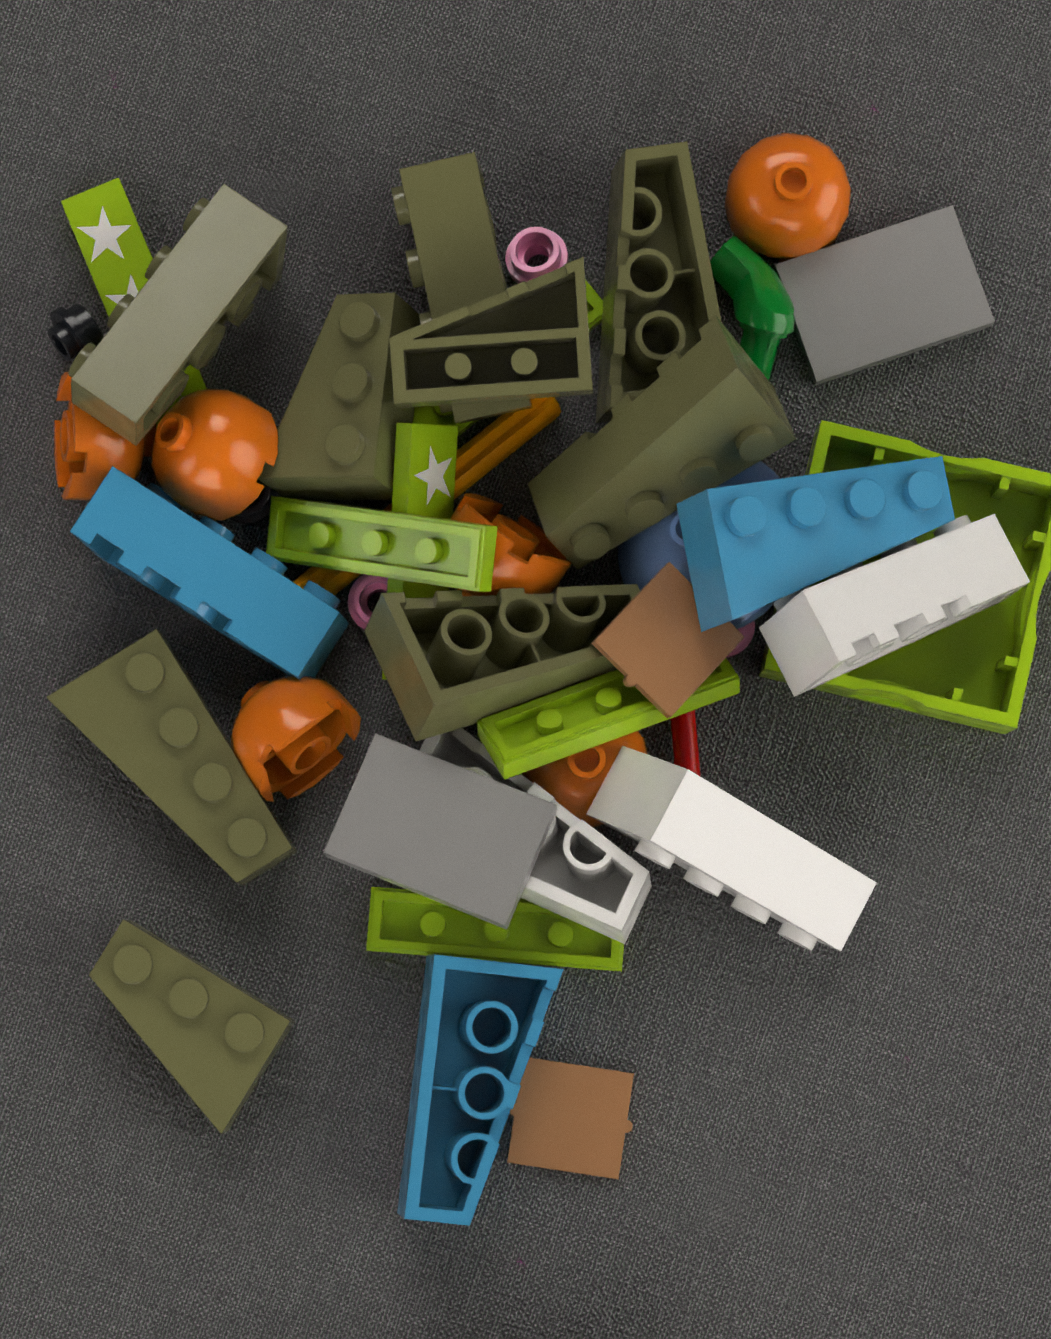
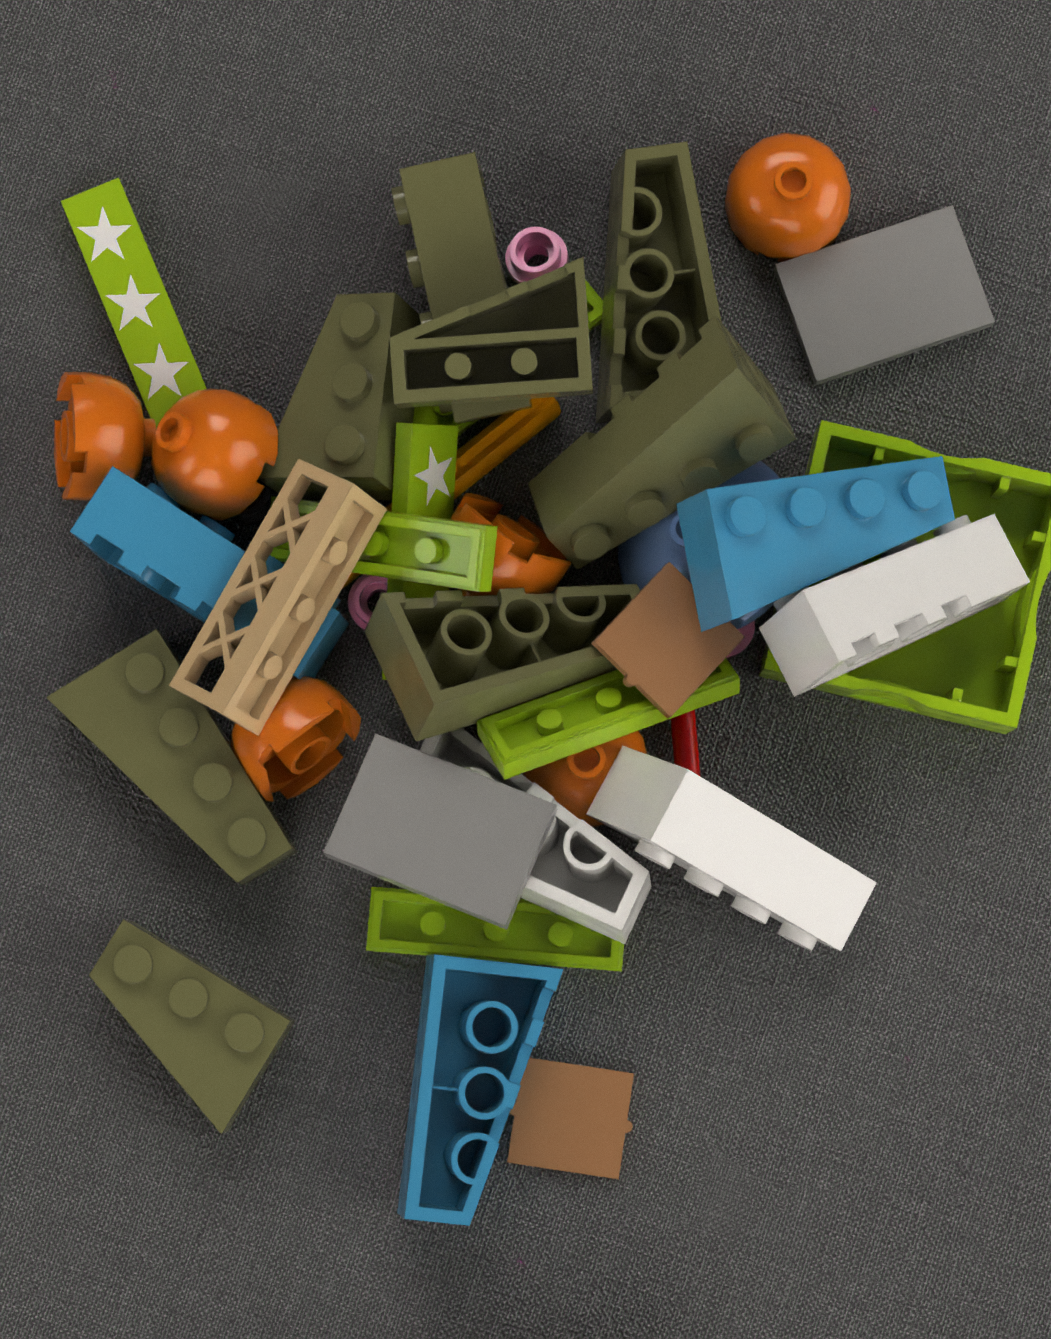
black plate [48,303,104,361] -> none
olive wedge [68,184,288,446] -> none
green arm [710,236,795,381] -> none
none -> tan fence [169,459,387,736]

